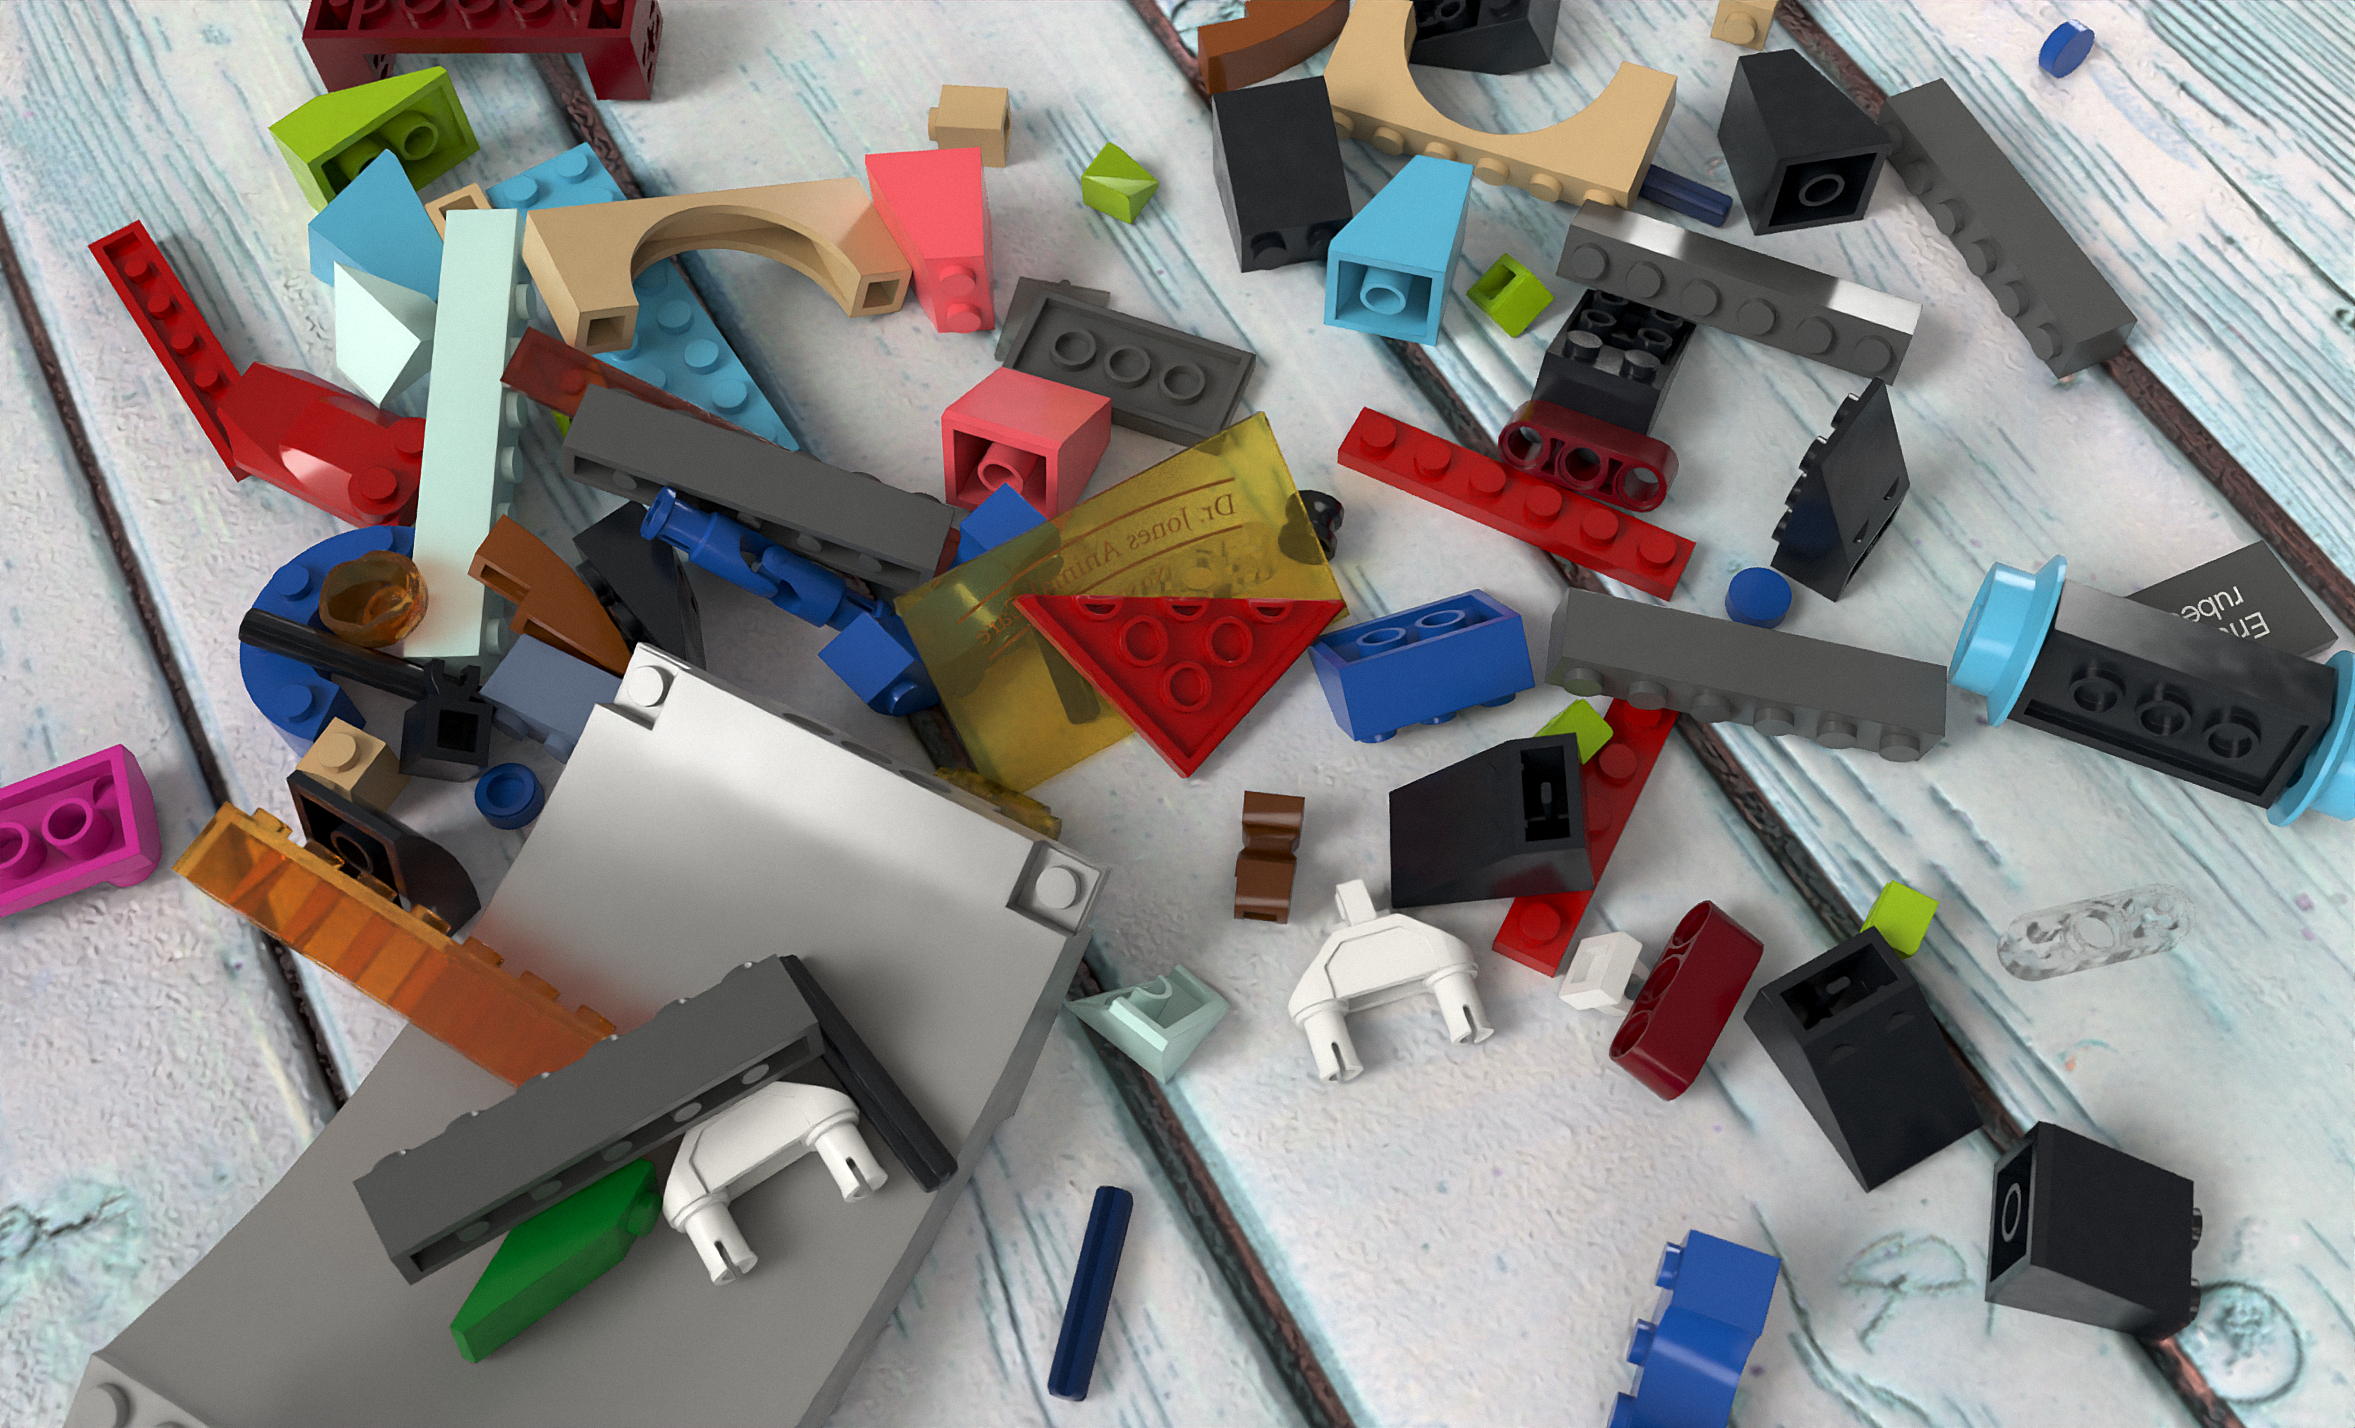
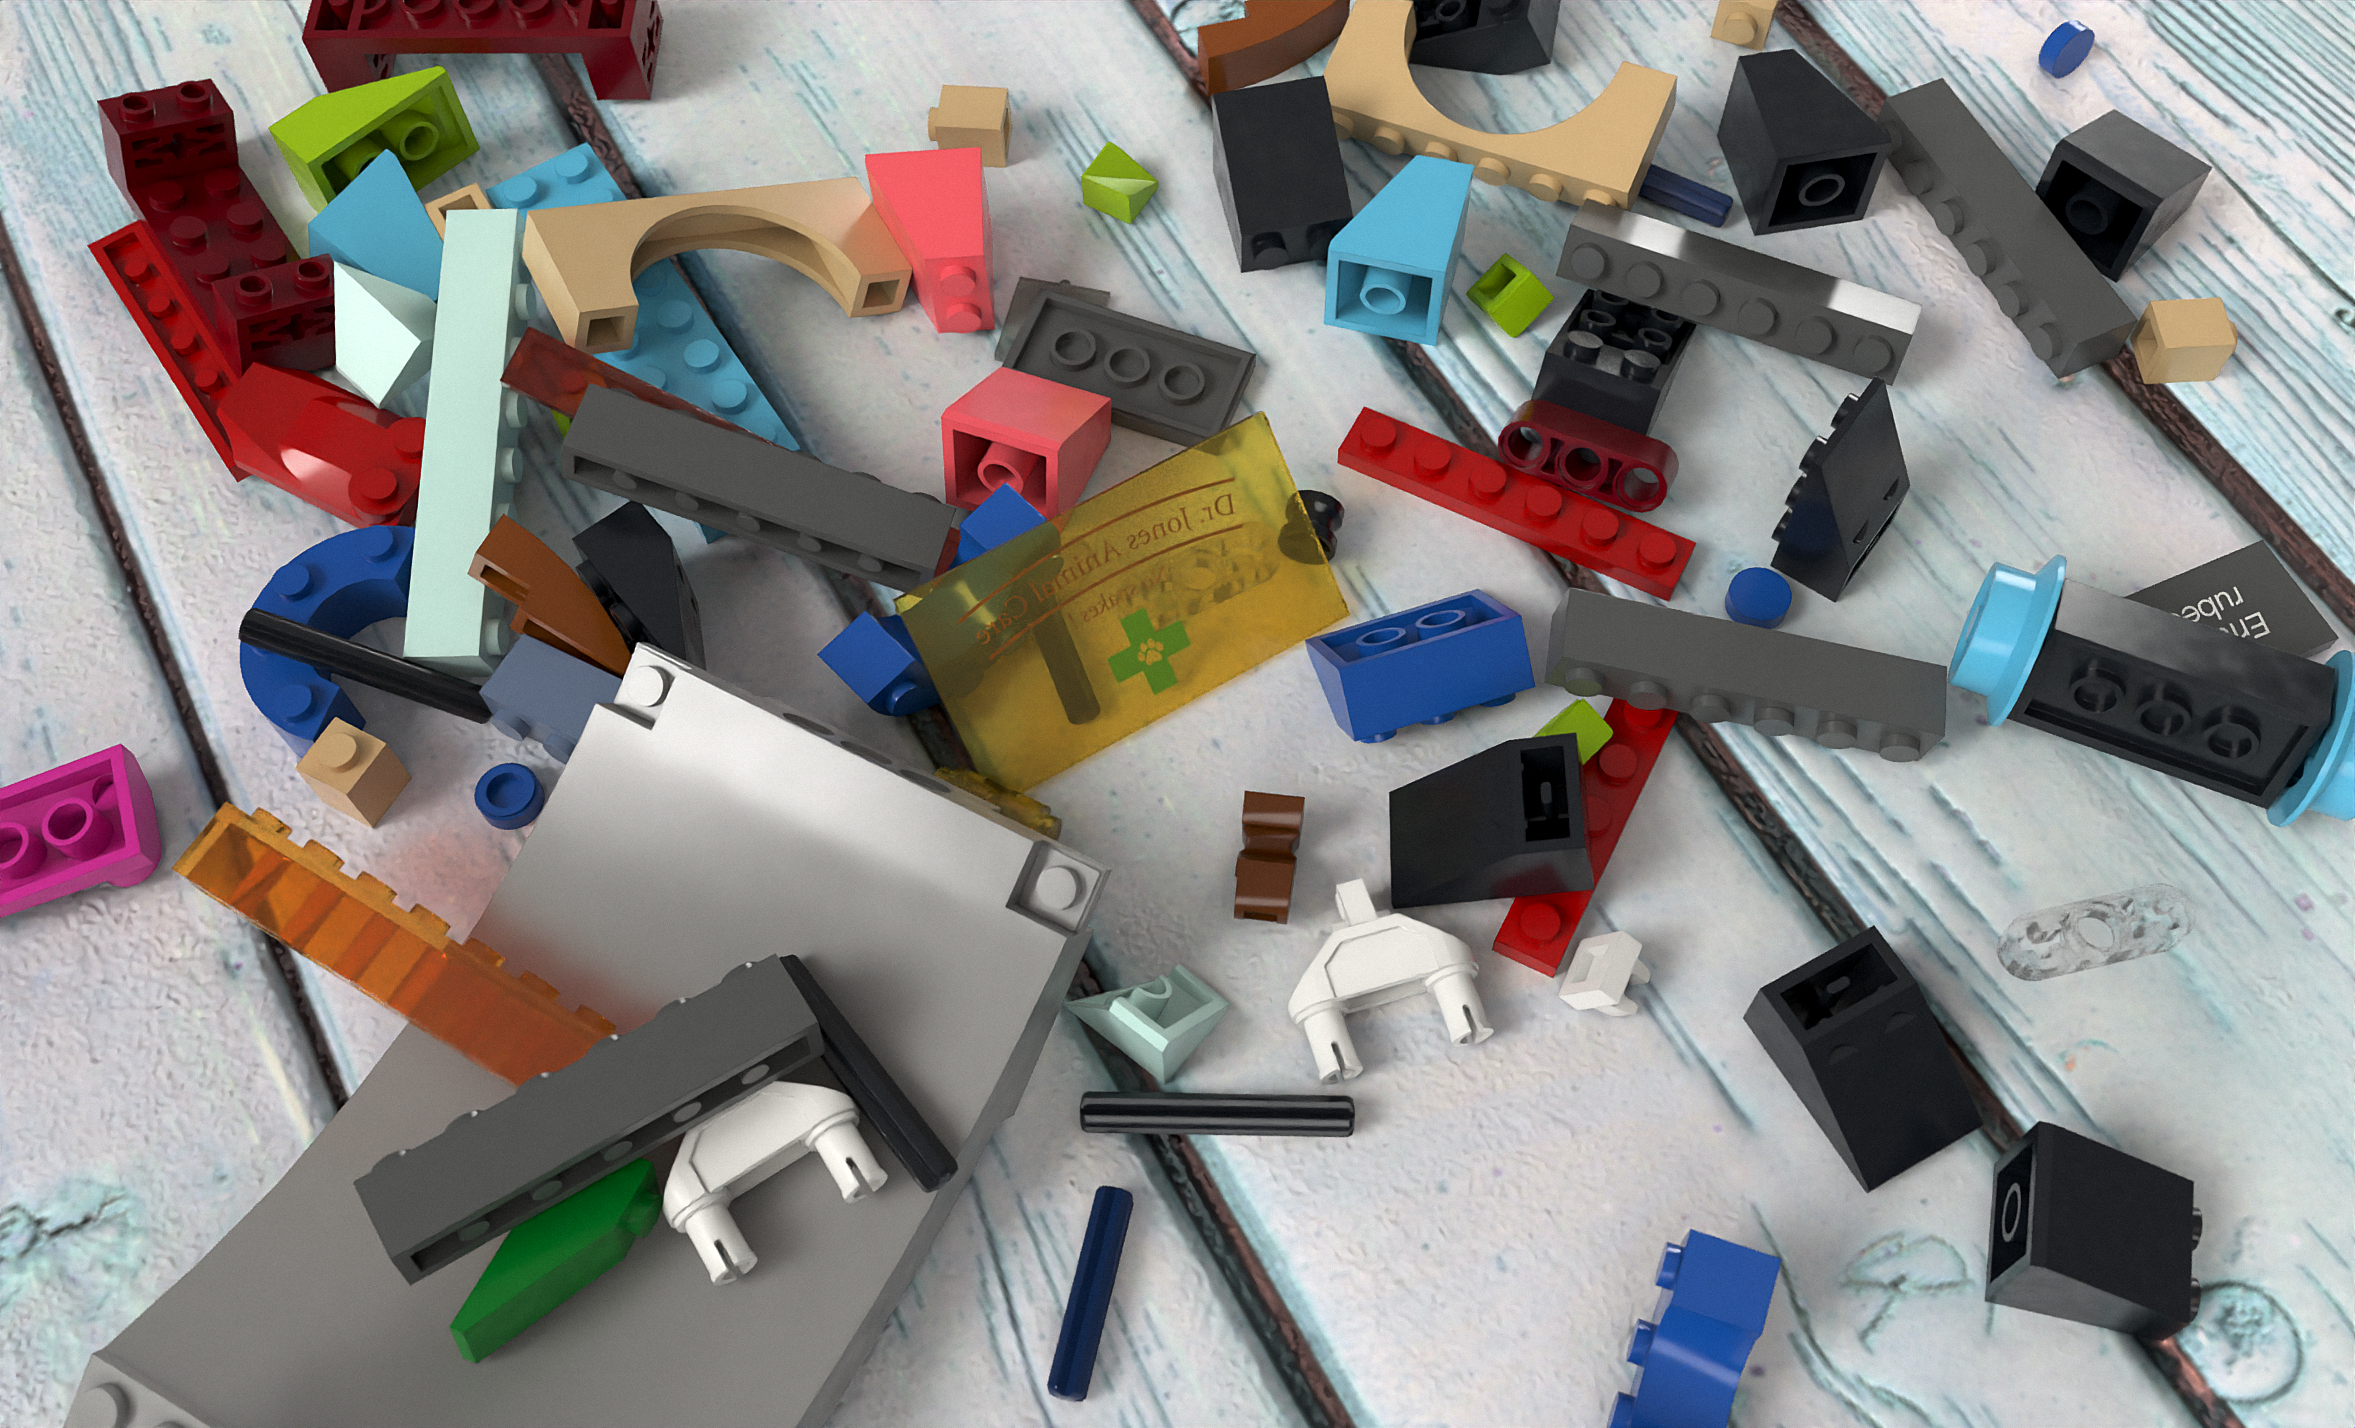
black slope [286,769,482,943] -> none
clear orange helmet [319,550,429,648] -> none
black brick [398,658,493,783] -> none
blue piece [640,485,891,632] -> none
red tile [1012,594,1345,778] -> none
dark red beam [1609,900,1764,1101] -> none
lime slope [1859,880,1939,960] -> none
none -> dark red plate [97,78,336,380]
none -> black axle [1080,1091,1355,1137]
none -> black slope [2034,109,2213,283]
none -> tan brick [2129,297,2238,384]

